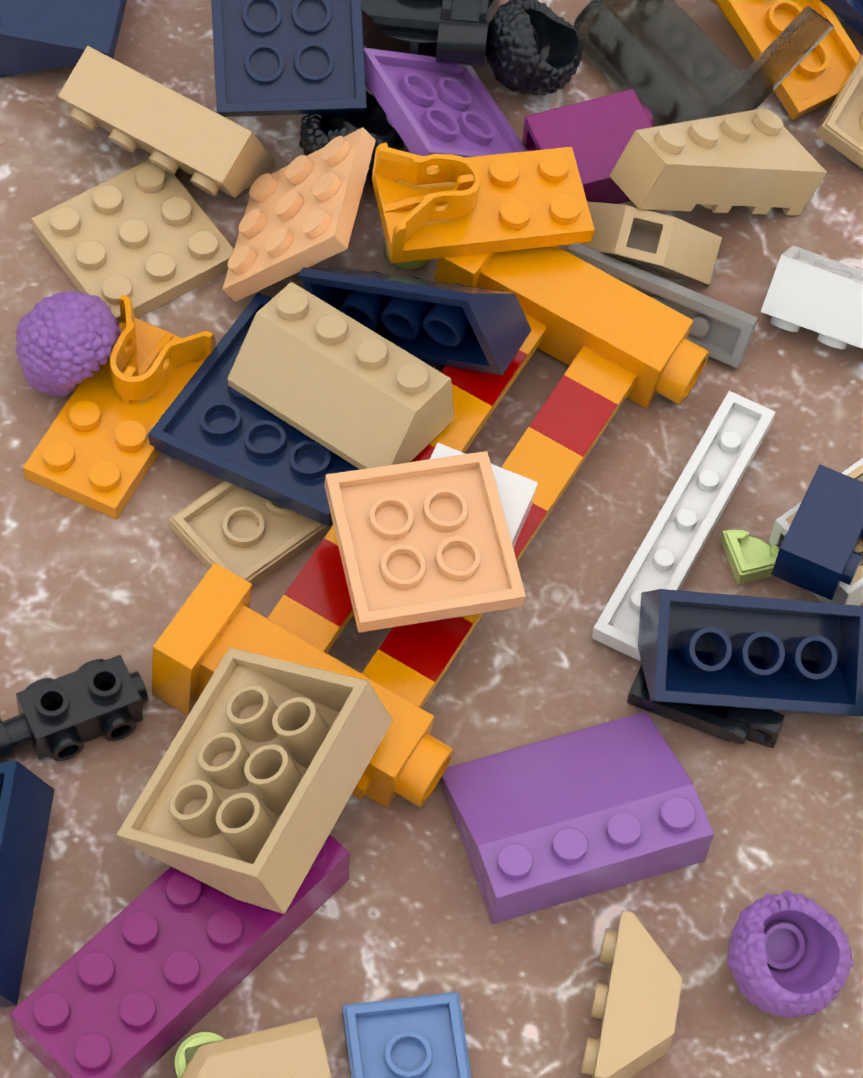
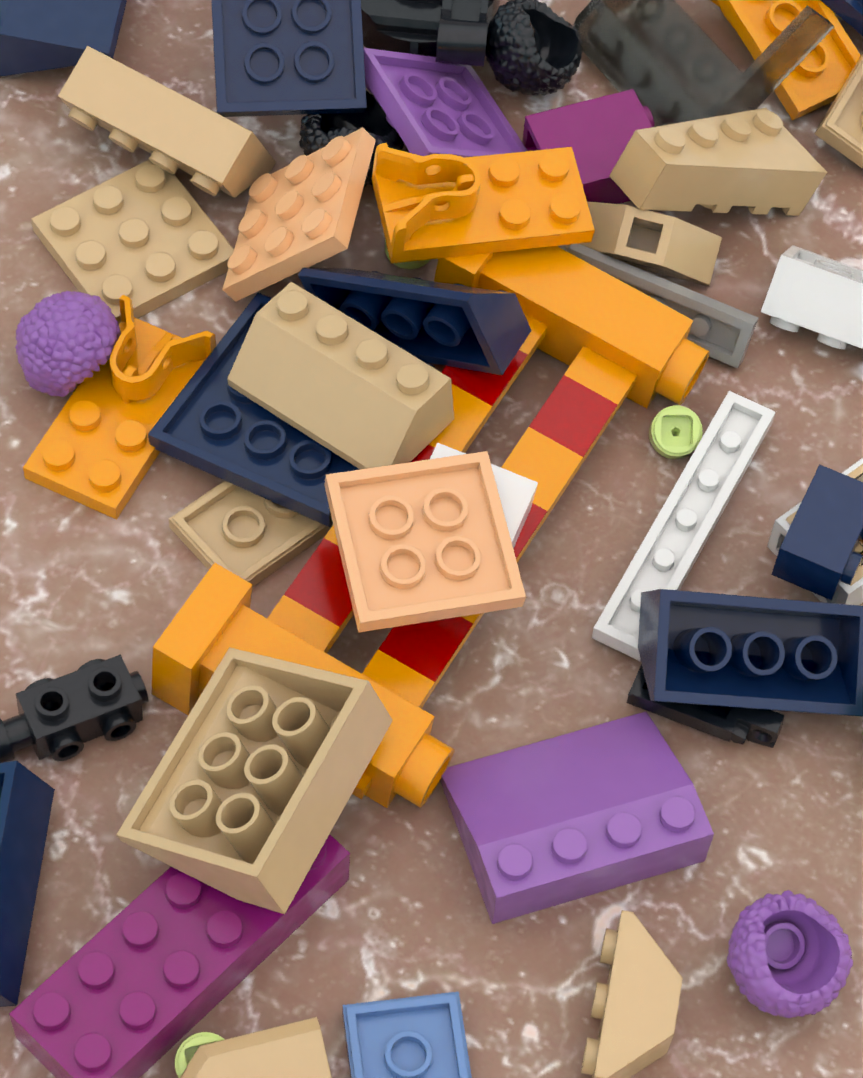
yellowish green tile [720,530,780,585] -> none
none -> yellowish green tile [649,405,703,459]

